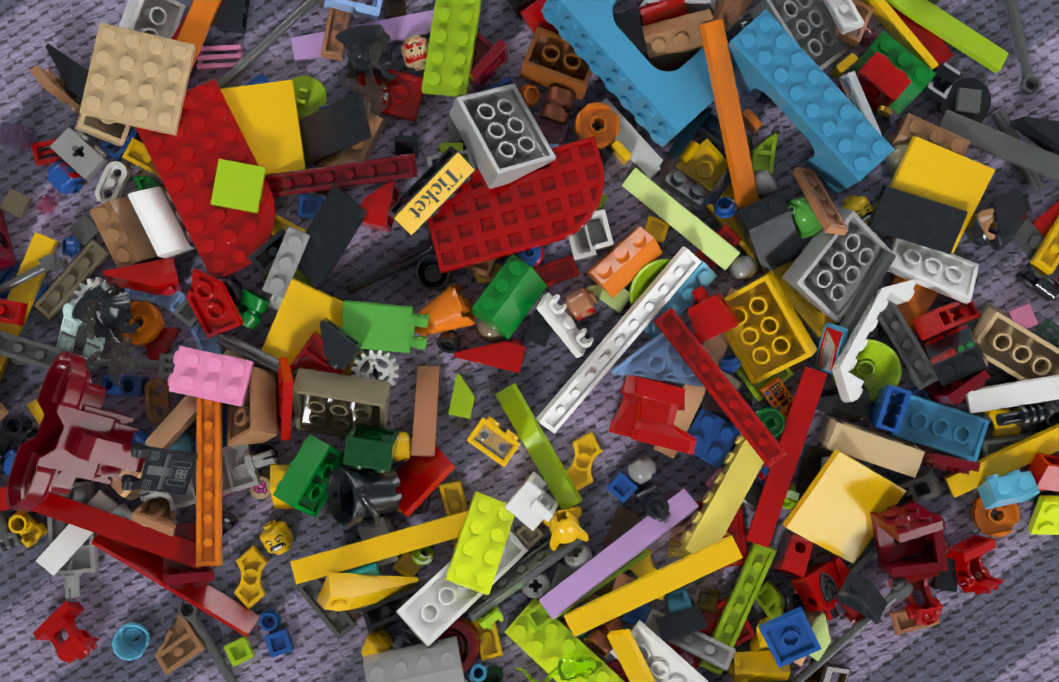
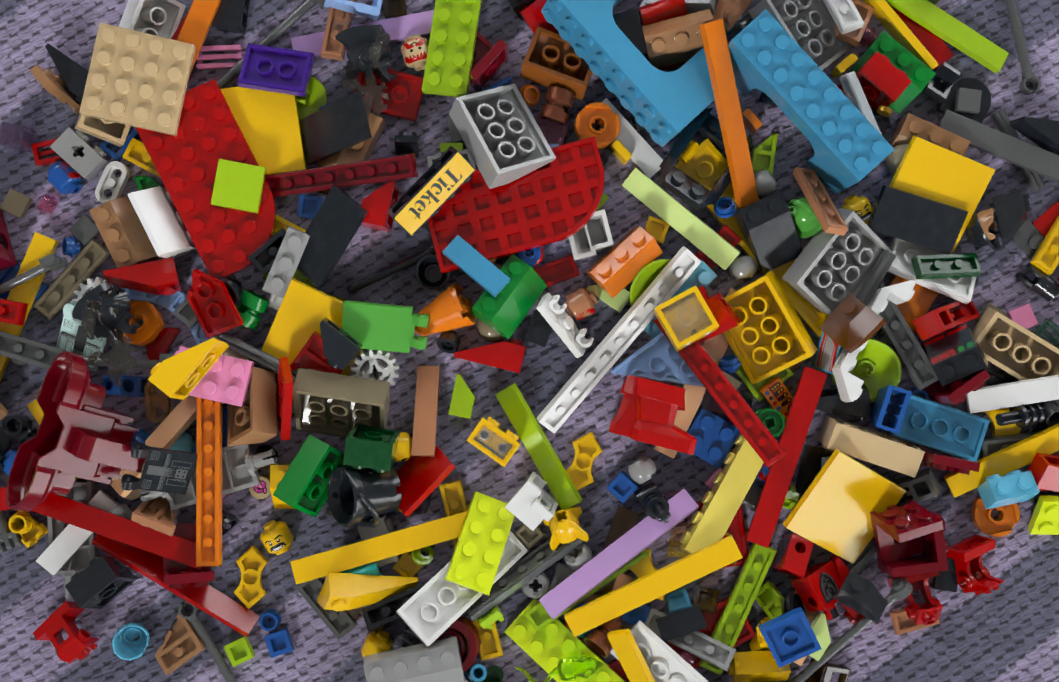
none -> black slope [65,555,137,609]
none -> yellow slope [148,338,230,400]
none -> dark purple tile [237,43,315,97]
none -> dark azure tile [442,235,510,297]
none -> piece [654,285,719,352]
none -> reddish brown plate [819,293,886,353]
none -> dark green tile [911,253,982,279]

